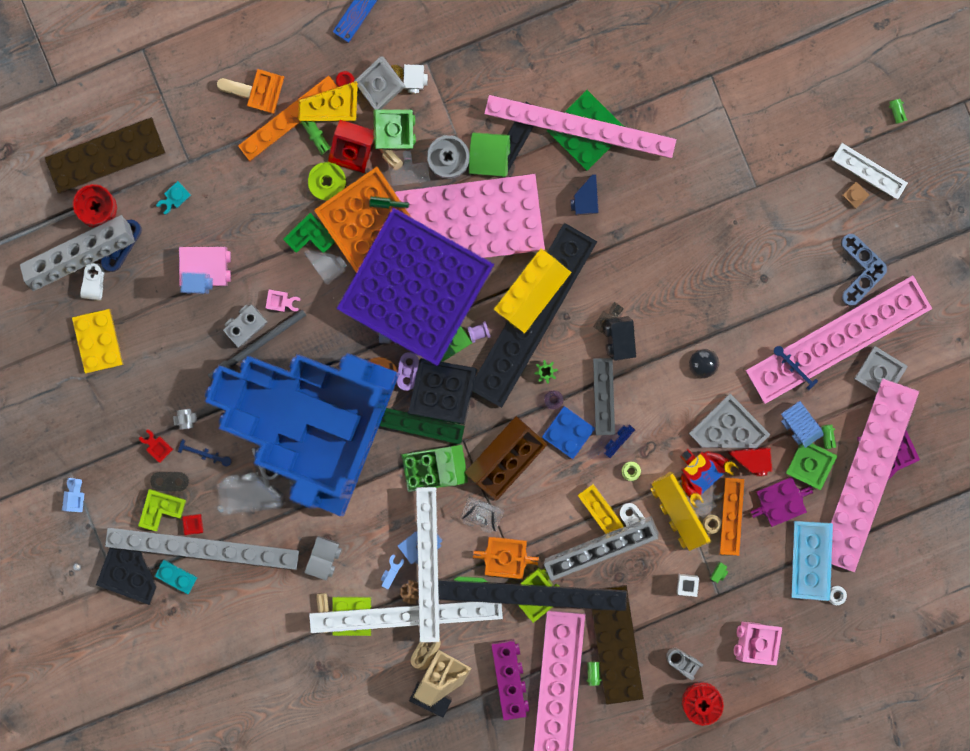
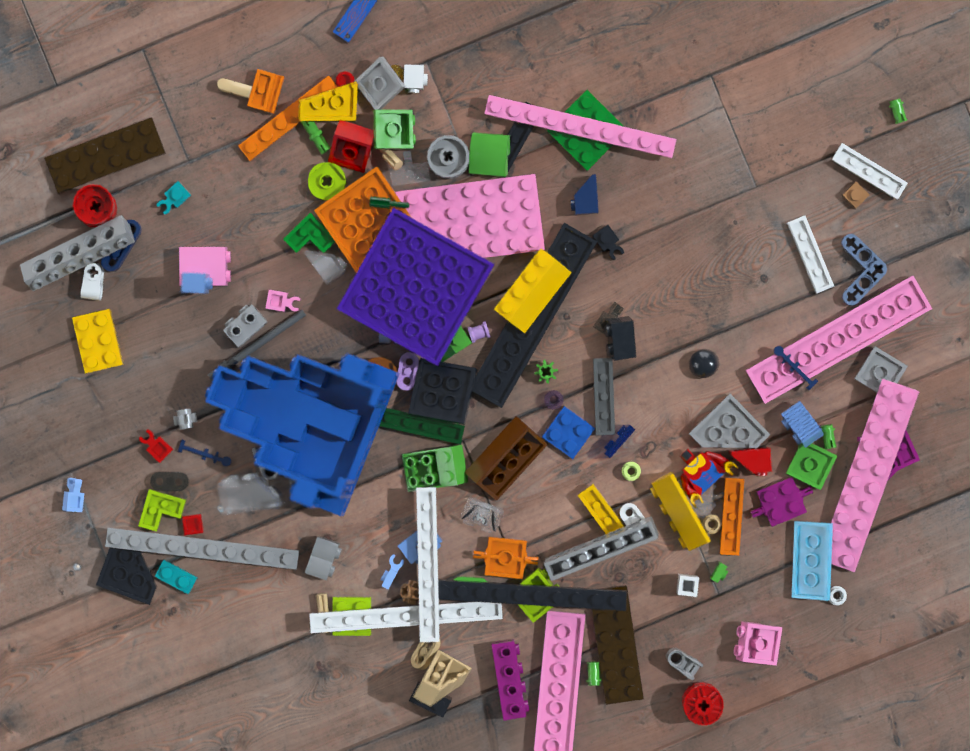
none -> black plate [593,225,624,260]
none -> white tile [787,216,834,294]

